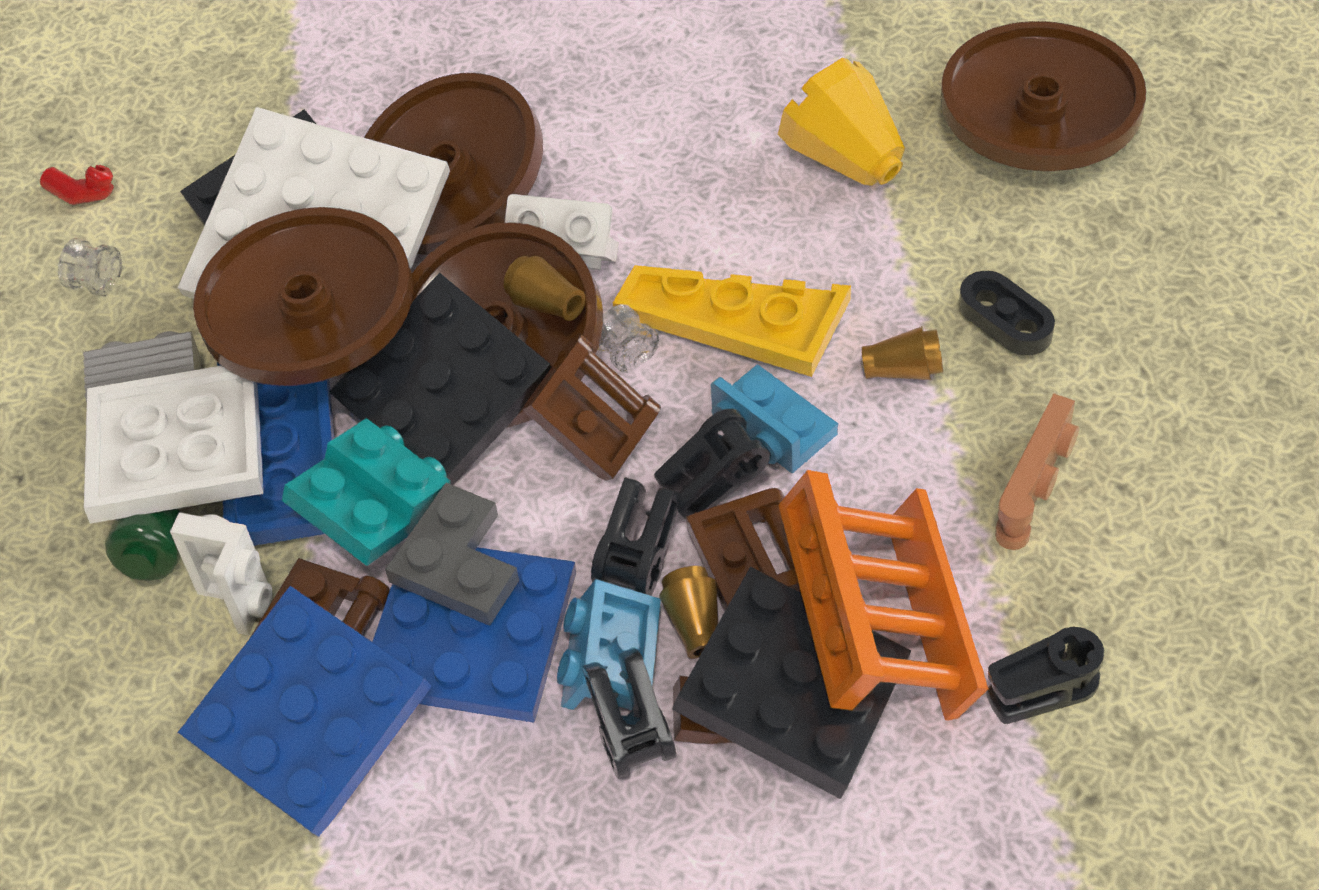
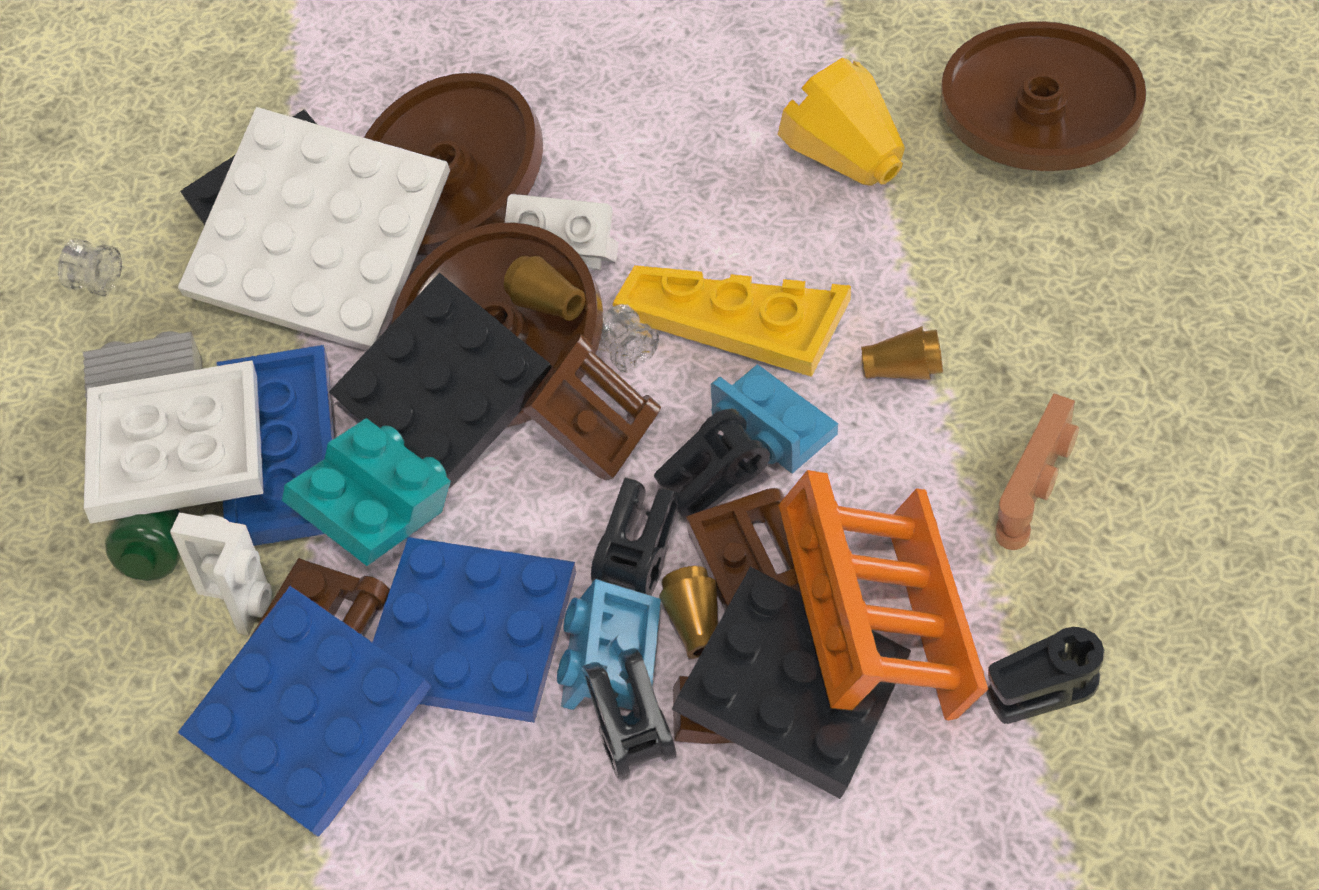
red arm [40,165,114,205] -> none
reddish brown dish [193,207,413,386] -> none
dark grey plate [385,483,519,626] -> none
black plate [959,271,1055,355] -> none

